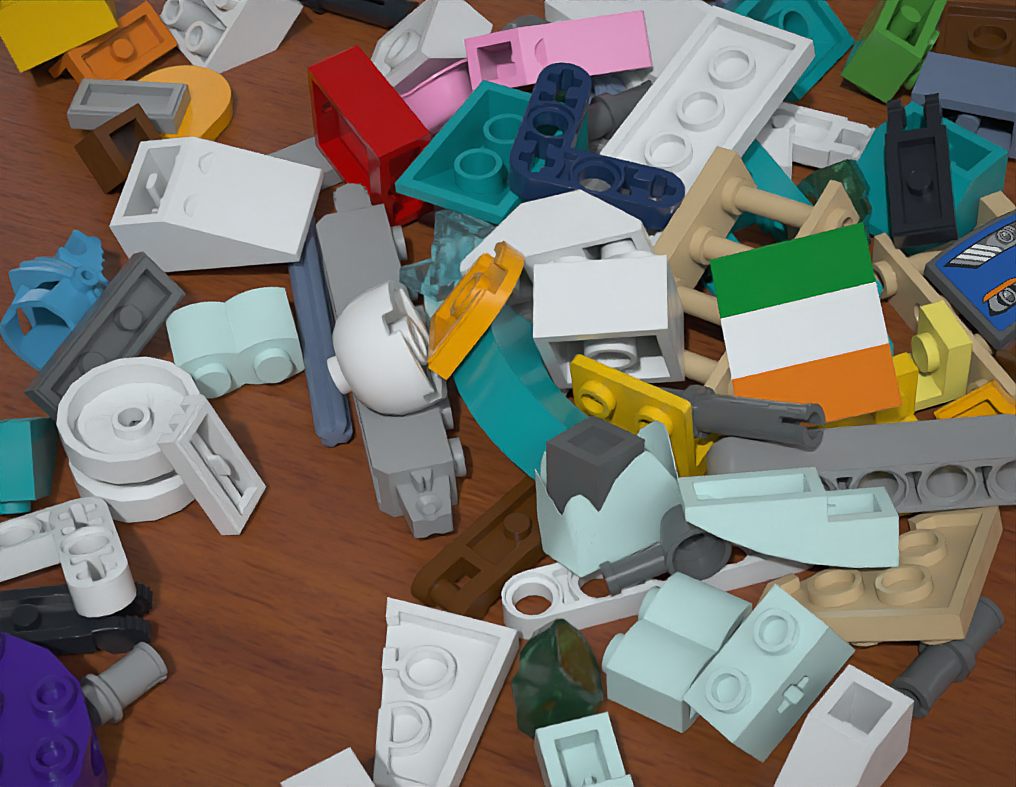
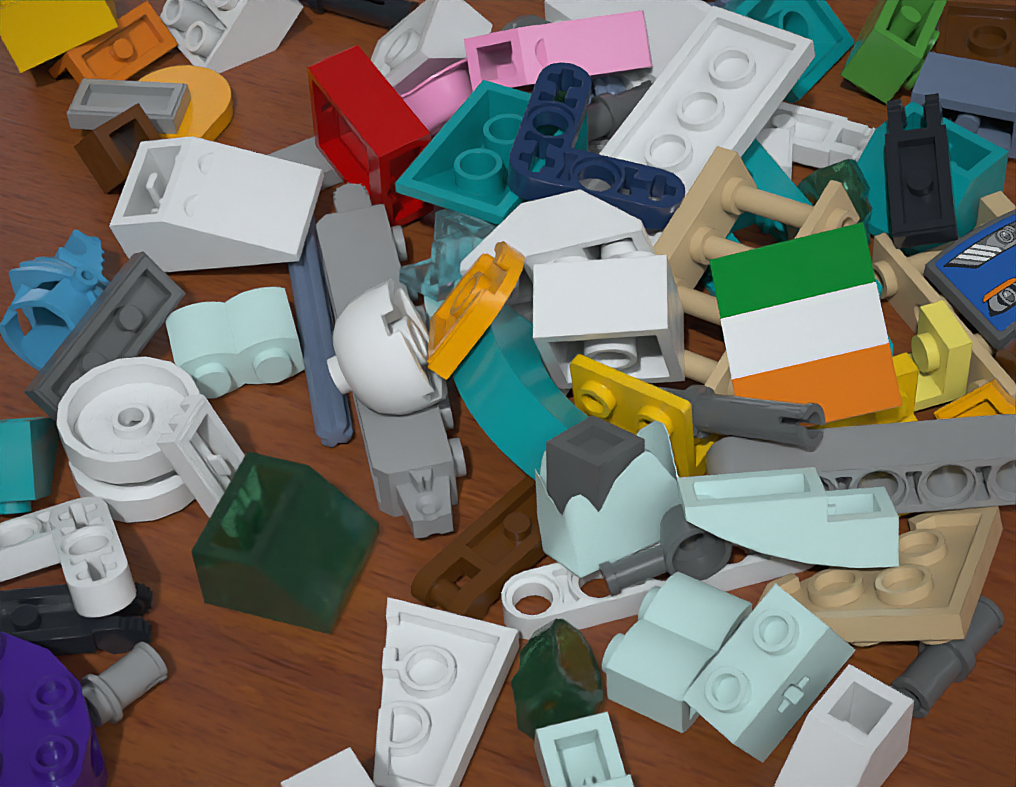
none -> clear green slope [191,451,380,634]

